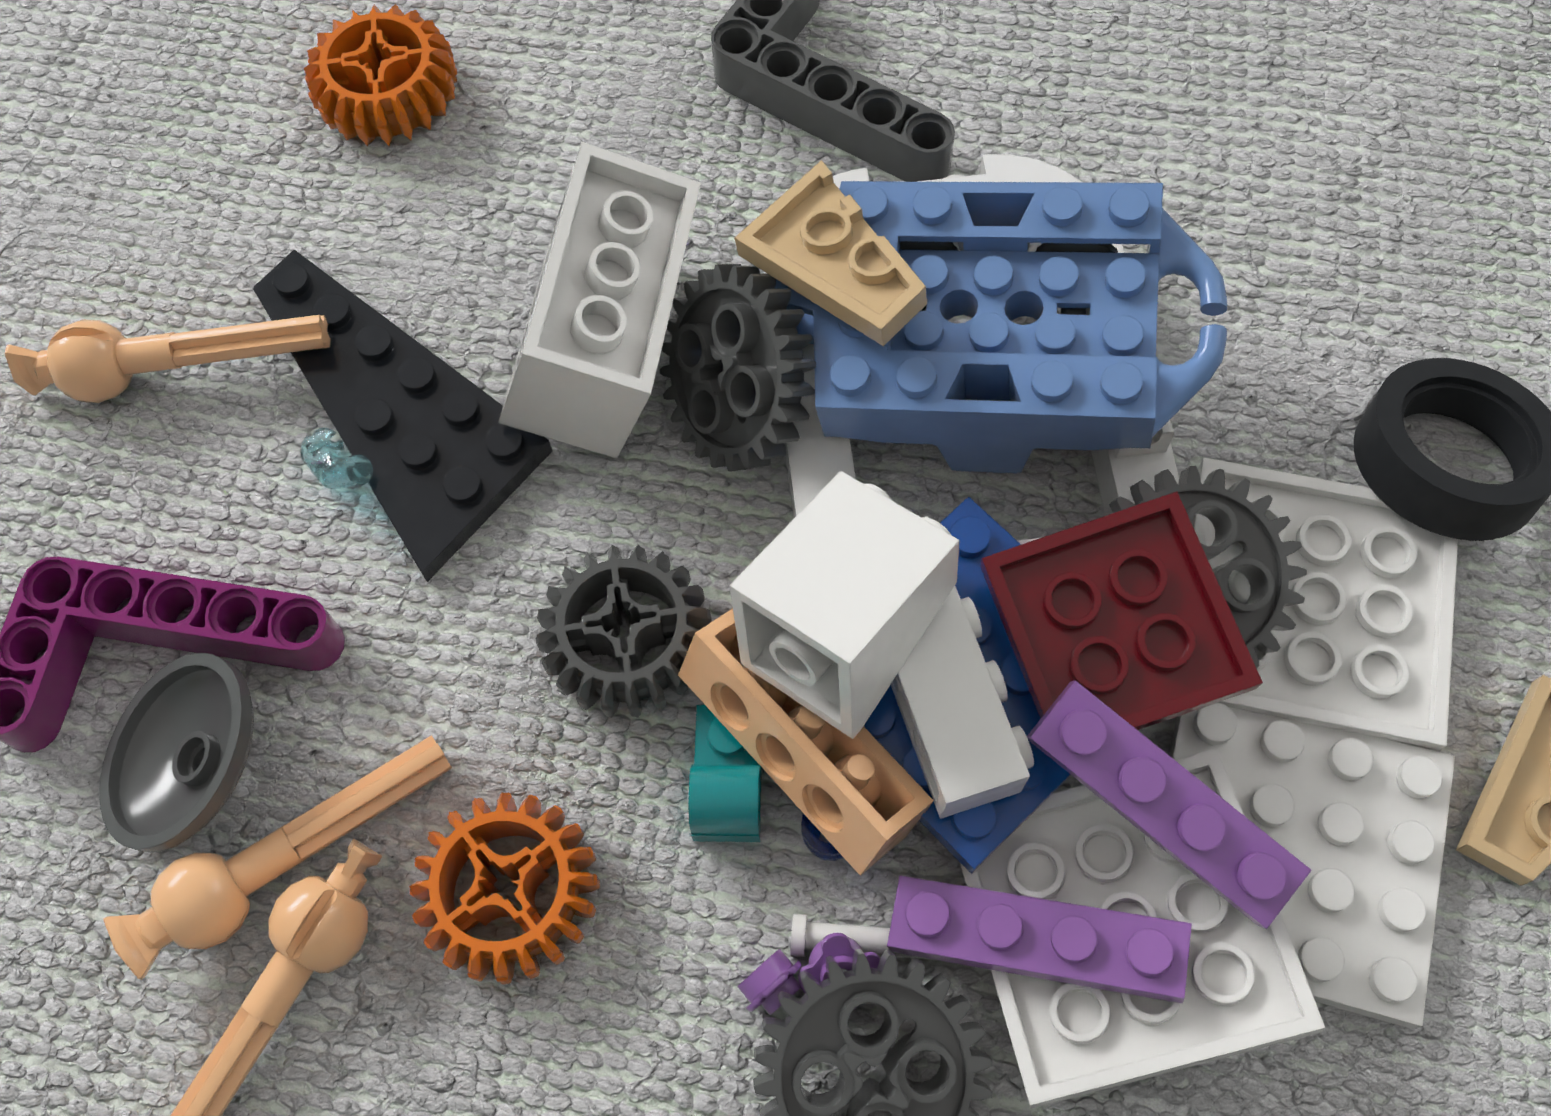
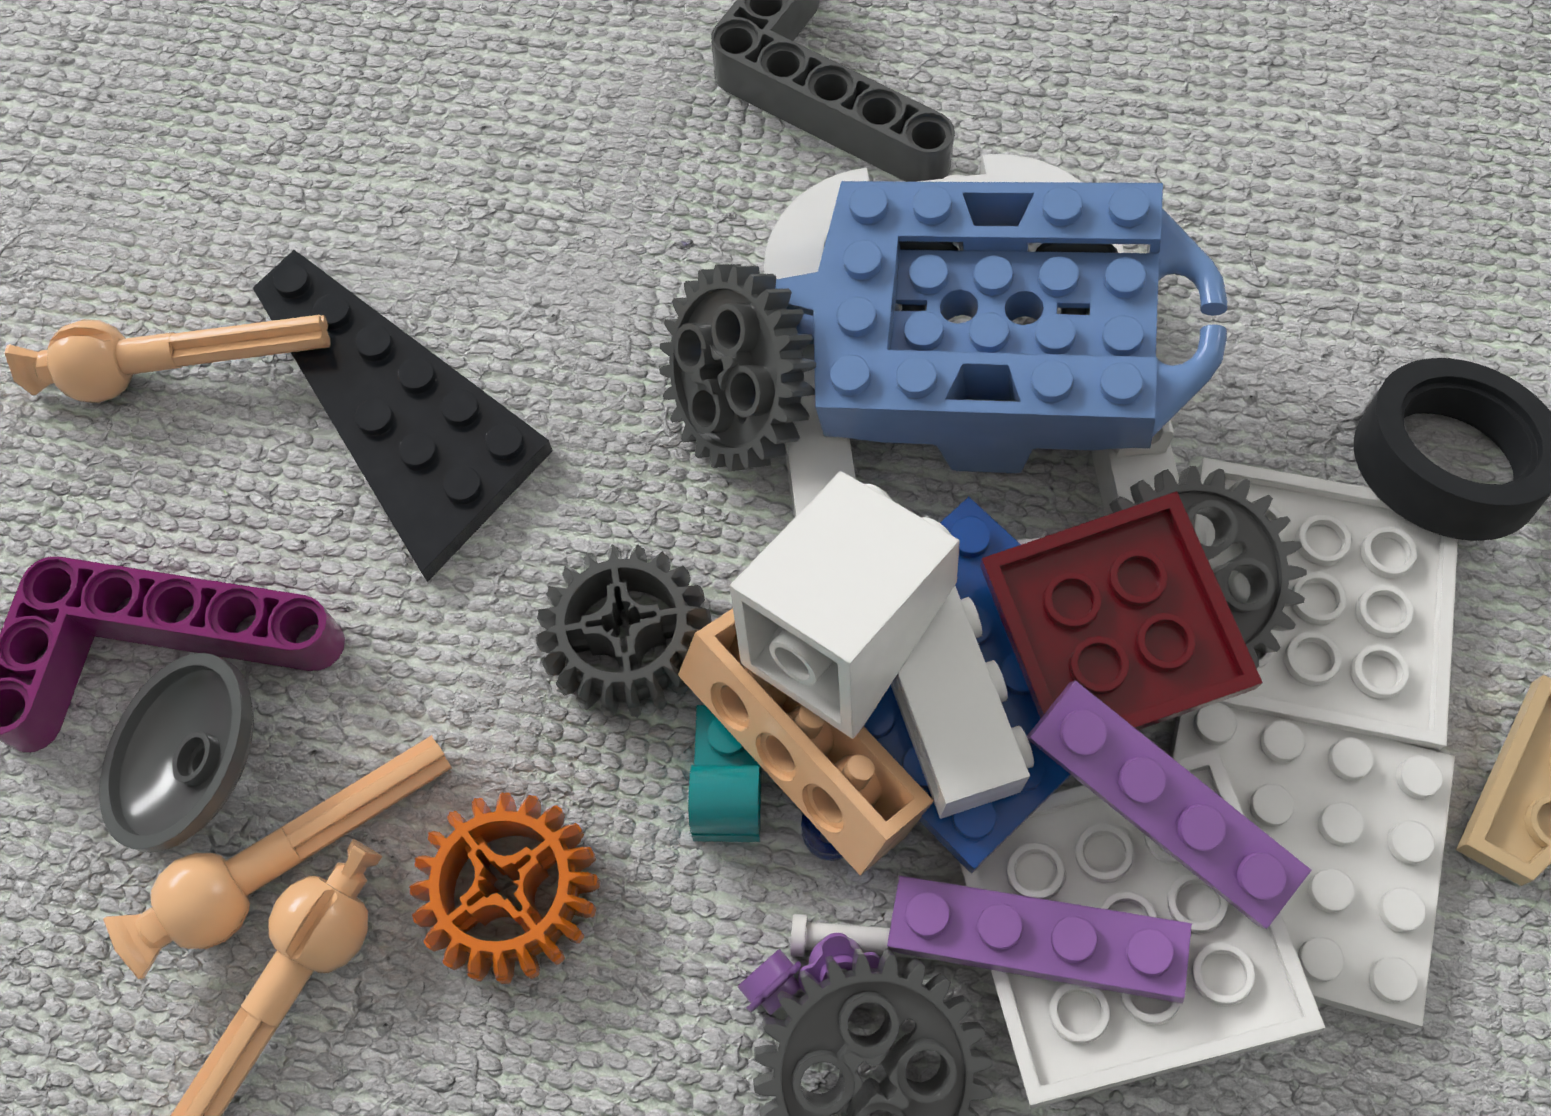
clear light blue arm [300,428,373,489] -> none
orange gear [304,4,457,146] -> none
white brick [498,141,701,458] -> none
tan wing [734,160,927,346] -> none

